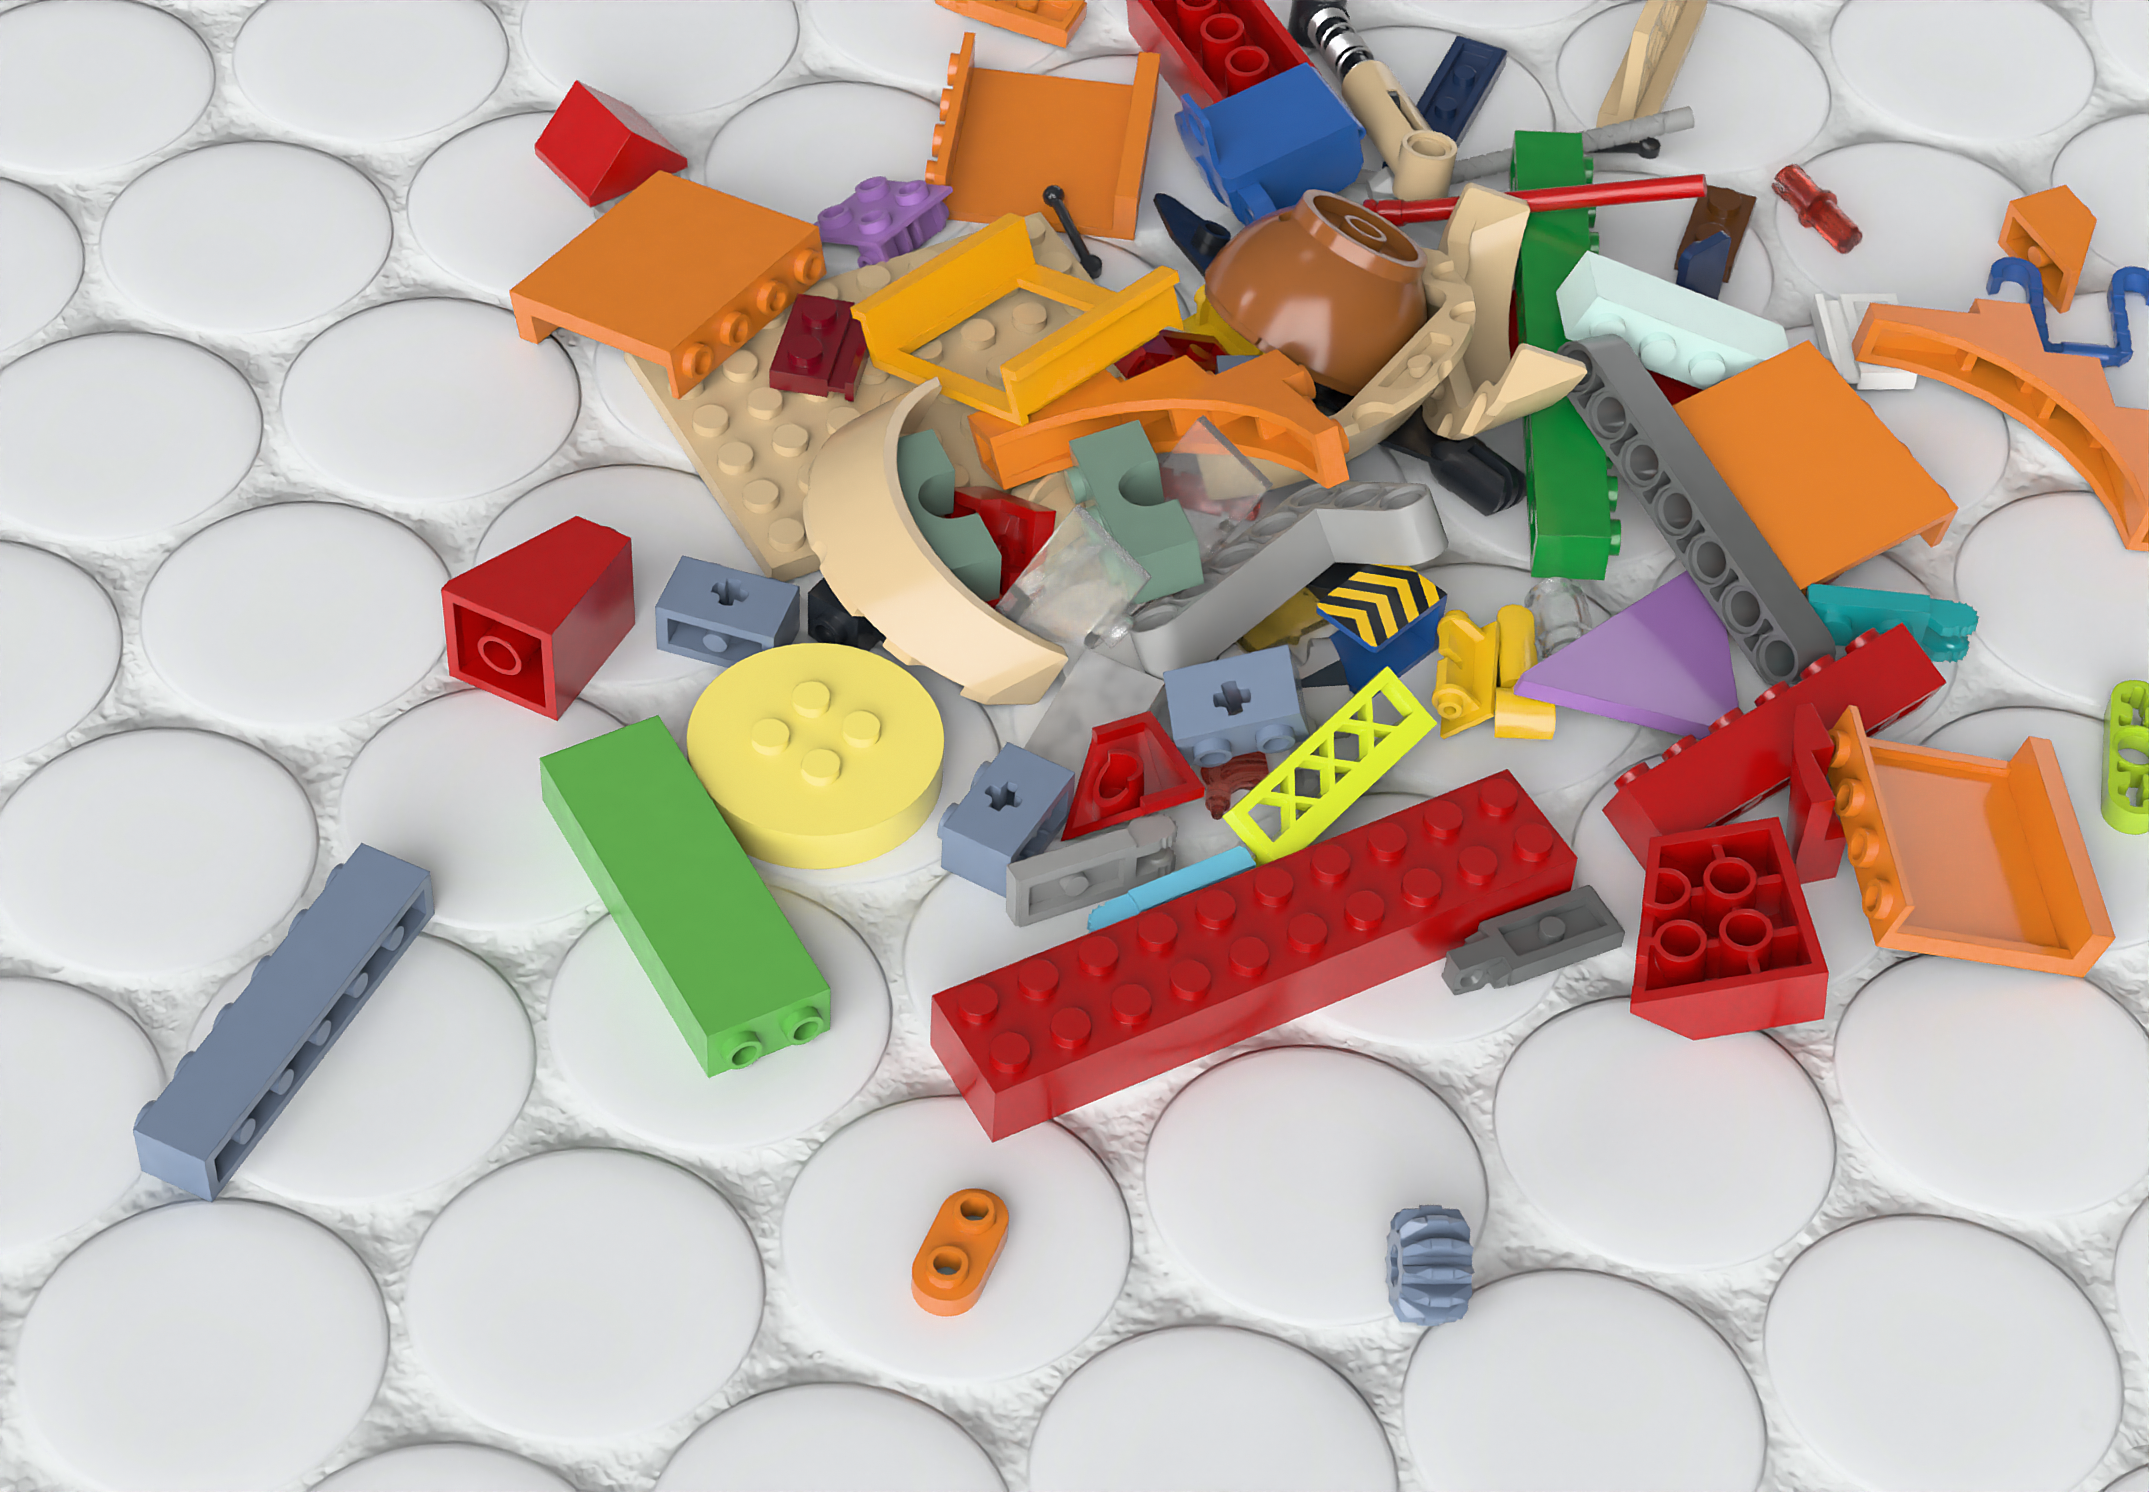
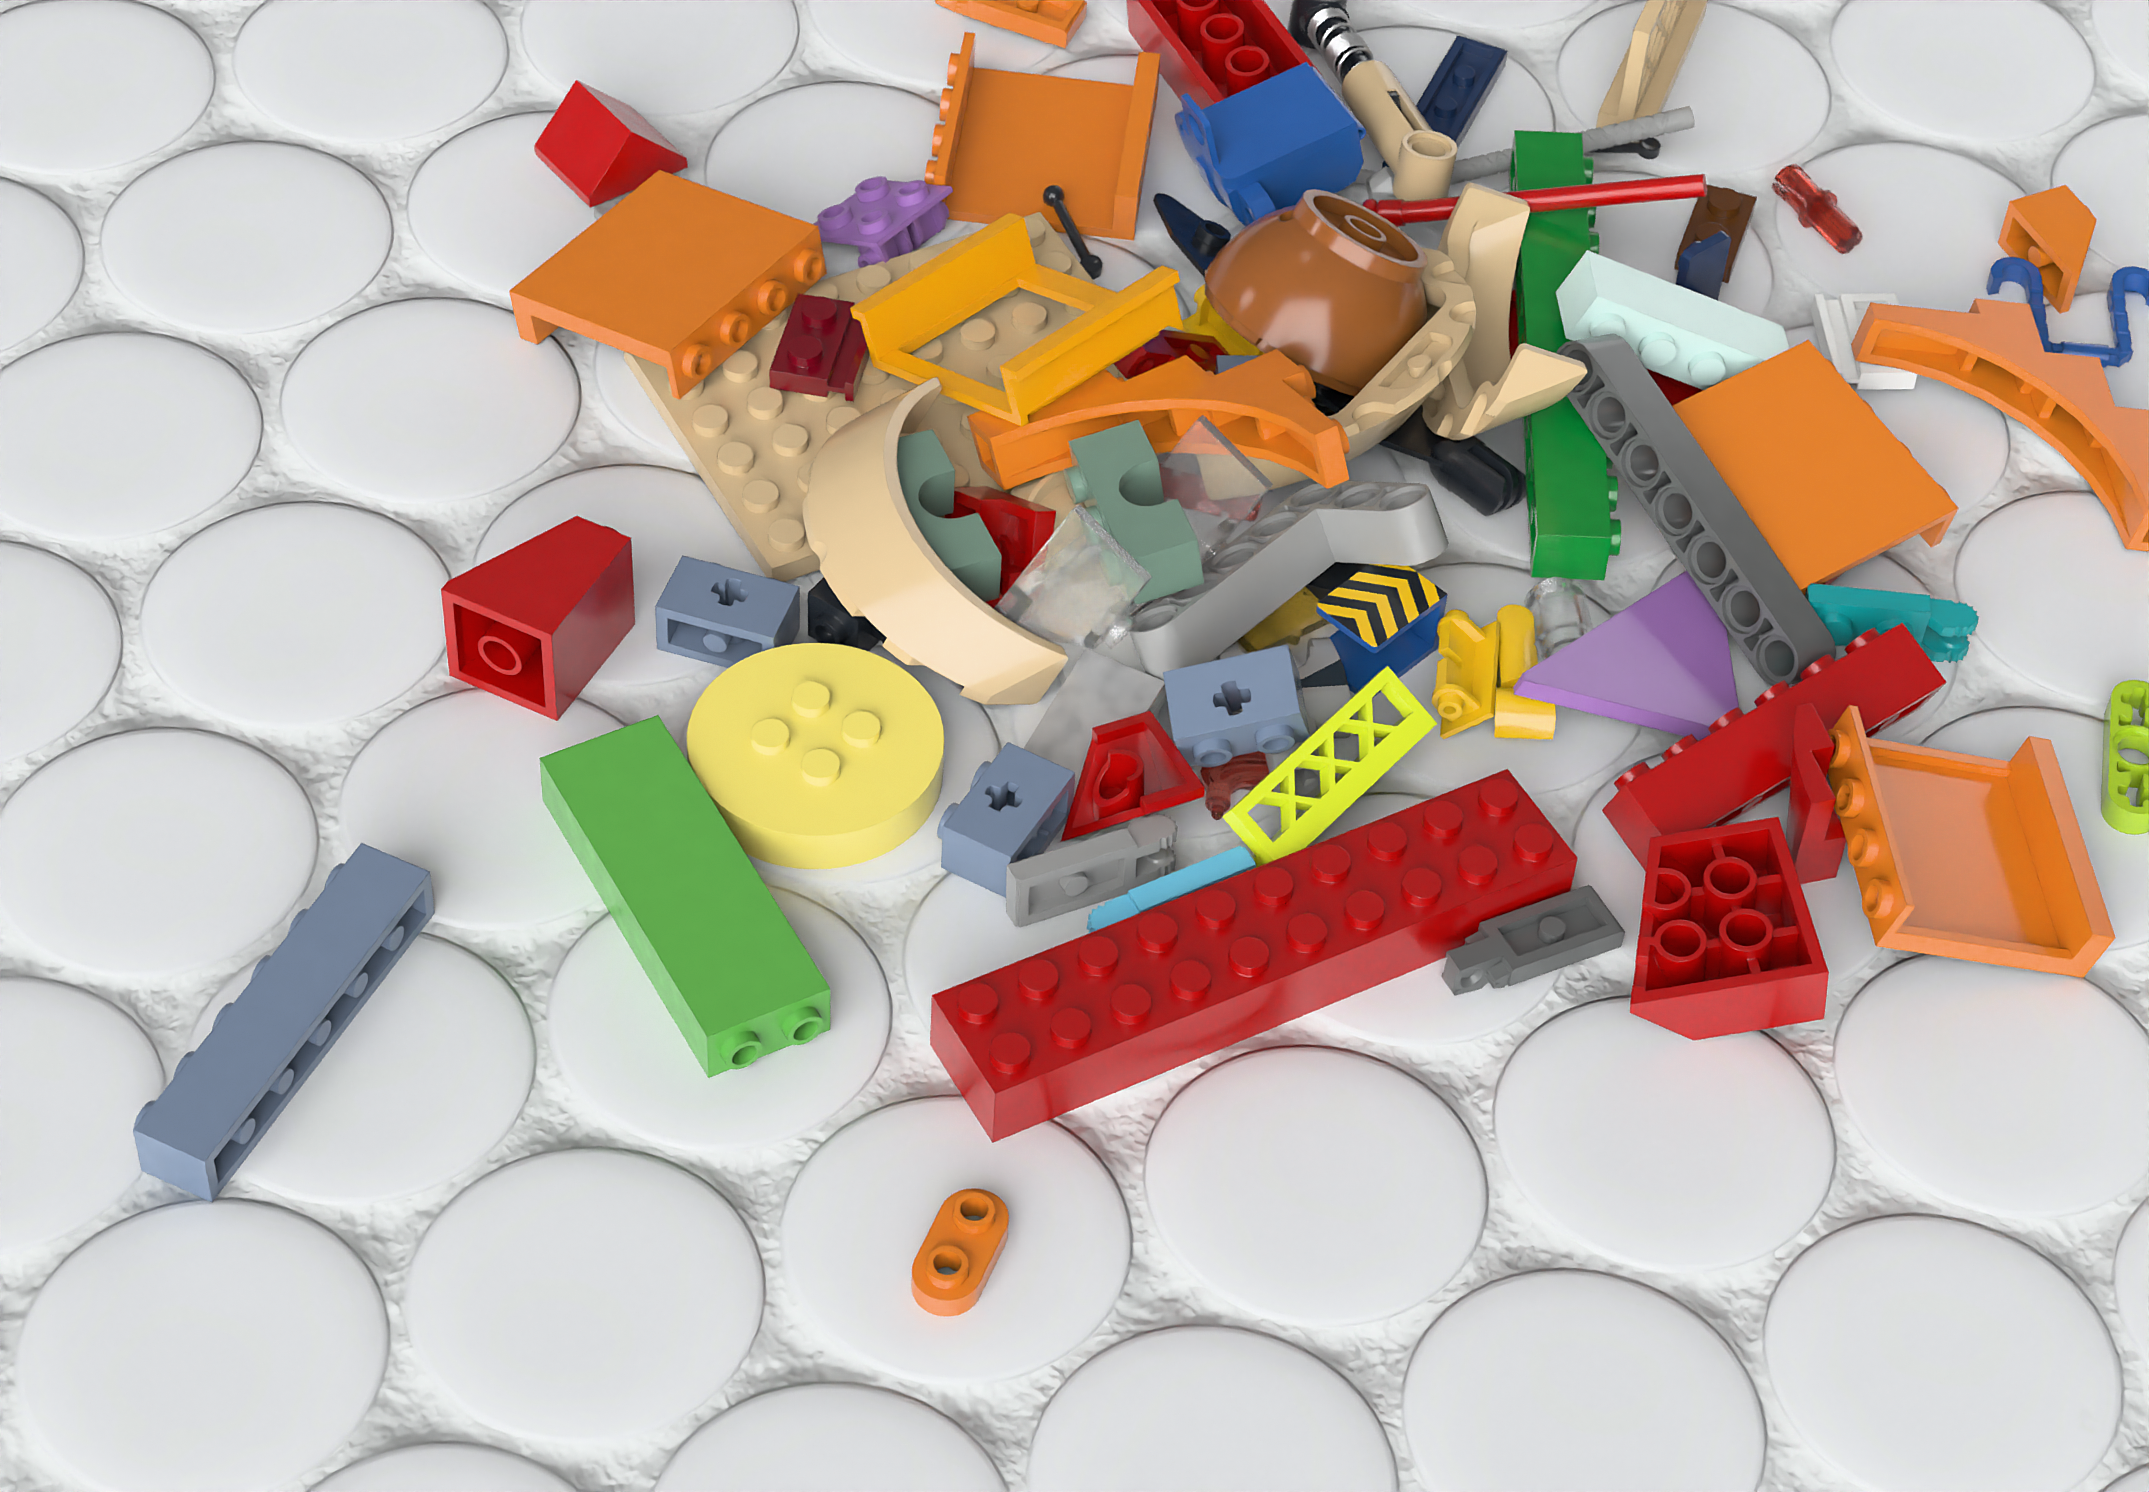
sand blue gear [1385,1205,1475,1326] -> none

